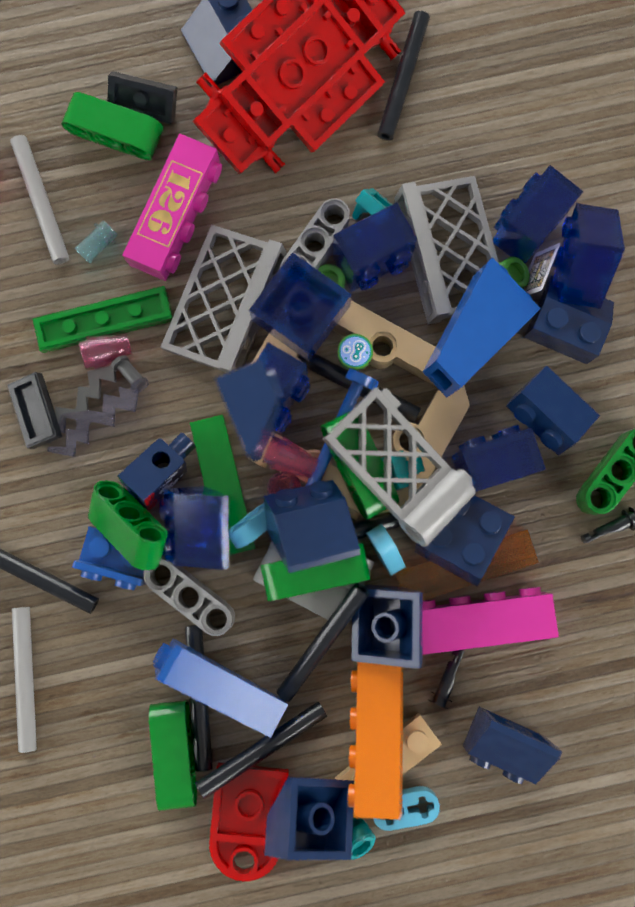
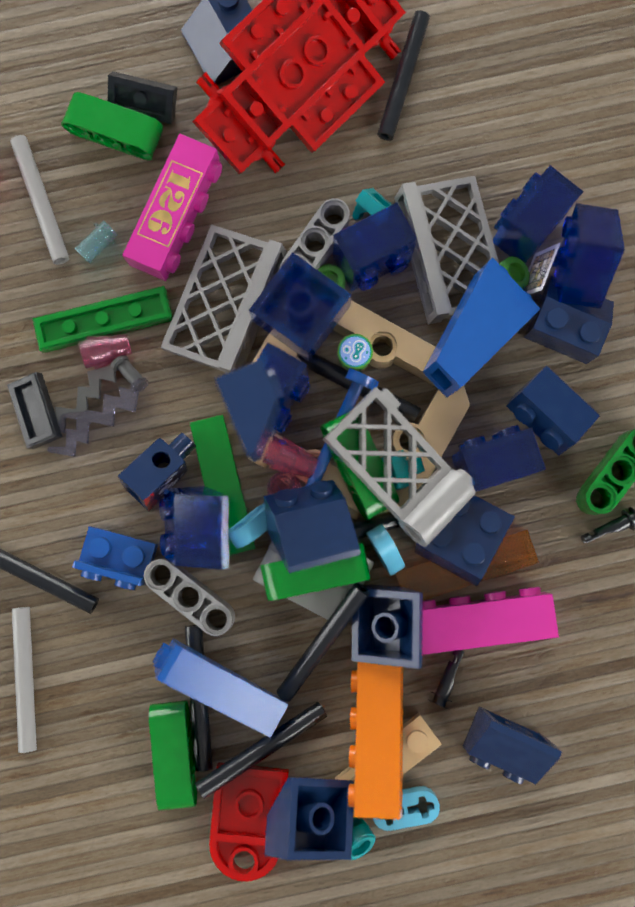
green beam [88,480,168,571] -> none

